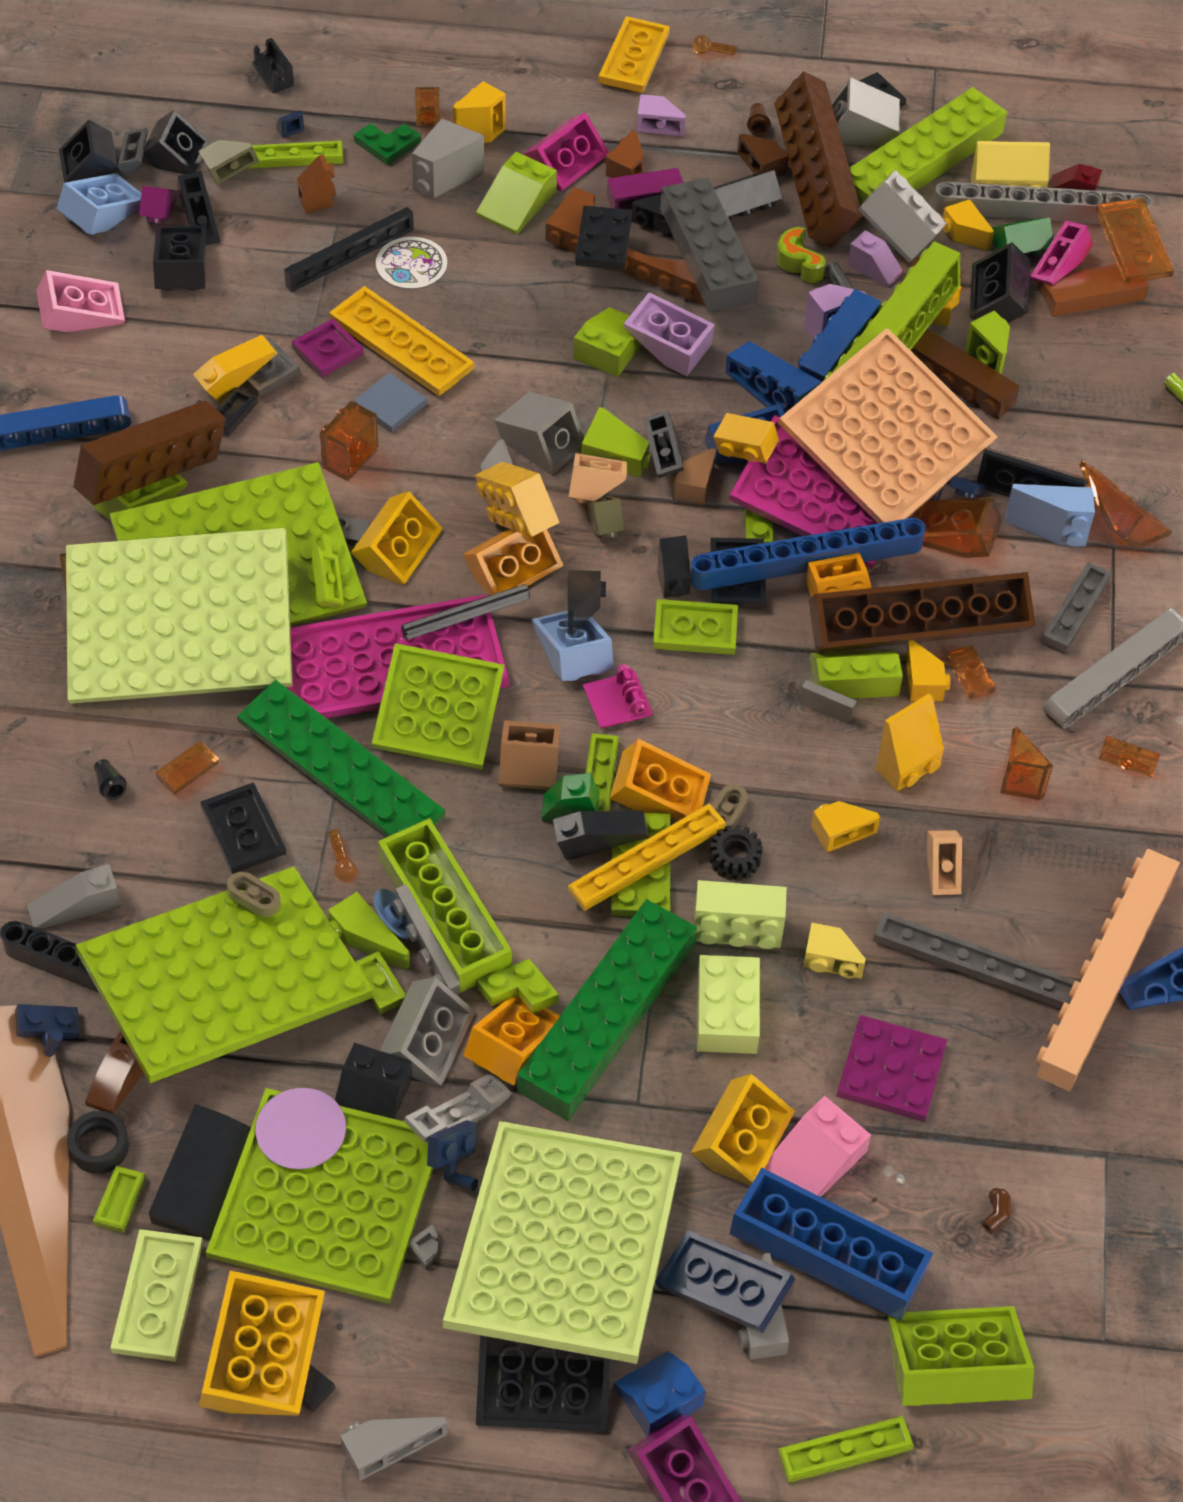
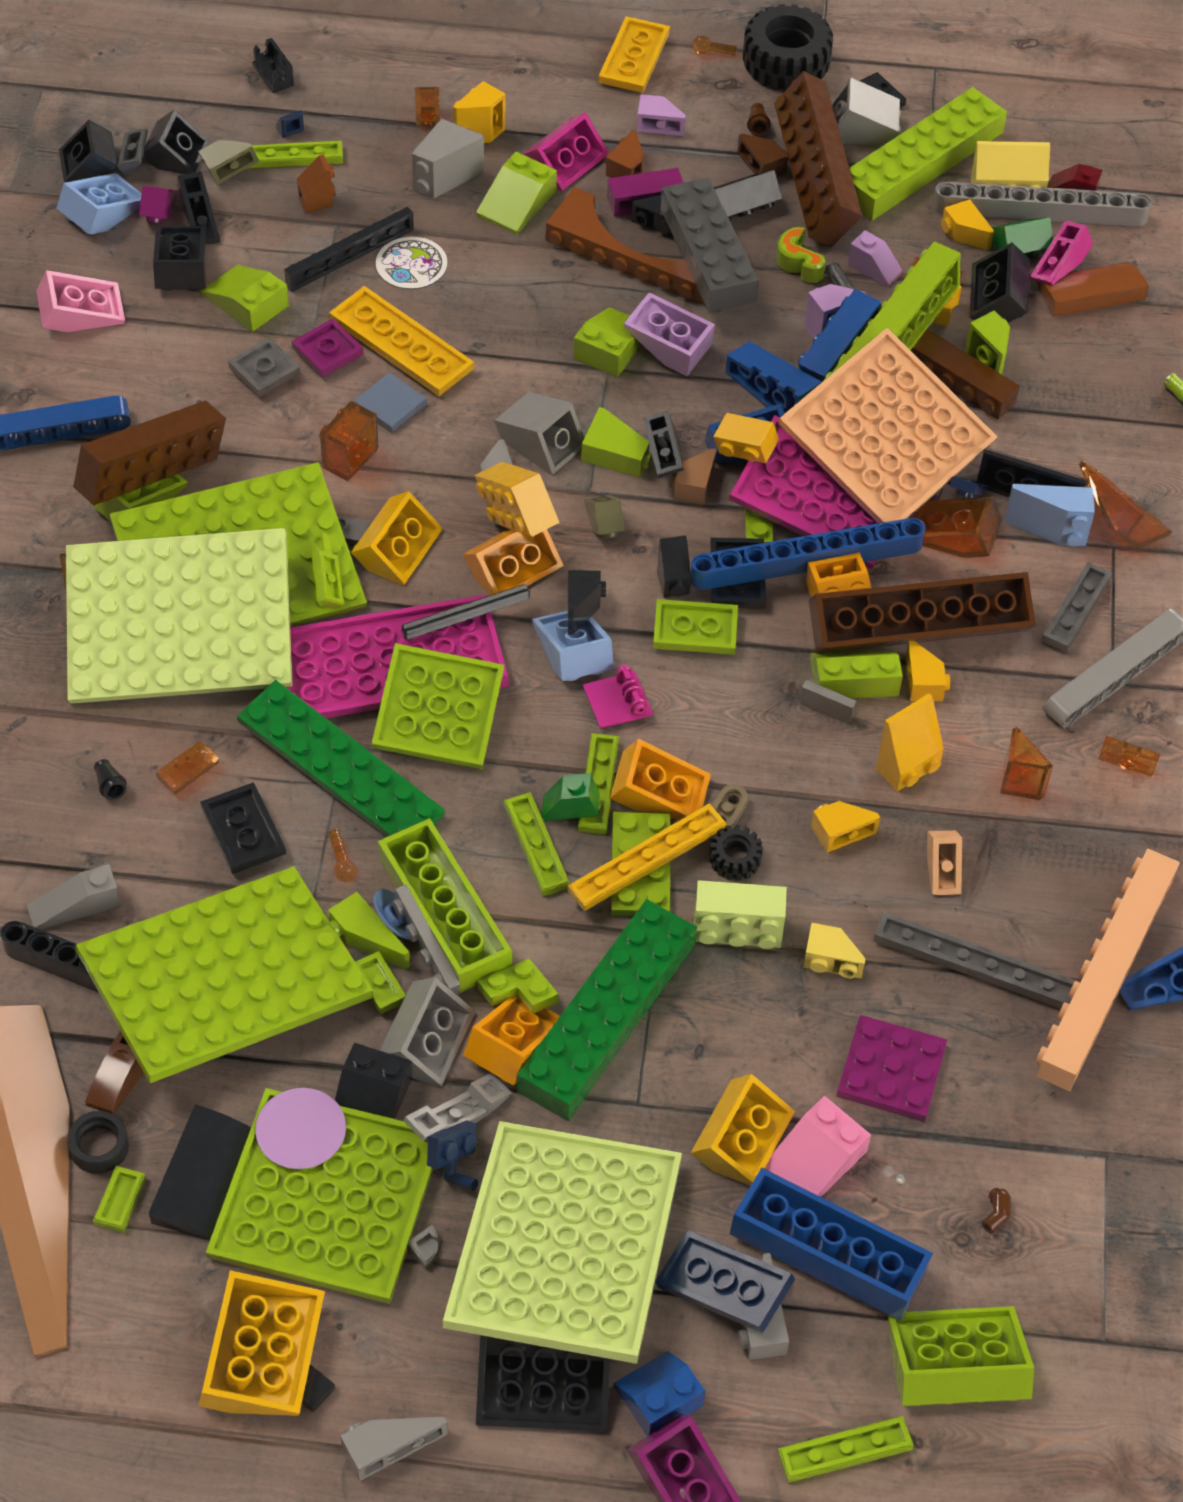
dark blue plate [15,1004,80,1057] -> none
yellowish green plate [110,1229,203,1362] -> none
yellow slope [193,335,278,404] -> none
black plate [216,387,258,437] -> none
dark tan plate [227,872,280,917] -> none
green plate [353,123,421,165] -> none
medium nougat slope [499,720,560,790] -> none
black slope [553,811,649,861] -> none
light nougat slope [569,453,627,503] -> none
black plate [575,205,632,270] -> none
yellowish green brick [697,955,760,1054] -> none
light grey slope [857,170,946,262] -> none
clear orange plate [946,645,996,700] -> none
clear orange tile [1096,198,1174,283] -> none
none -> lime slope [200,265,289,332]
none -> lime tile [504,792,570,897]
none -> black tyre [743,4,833,91]

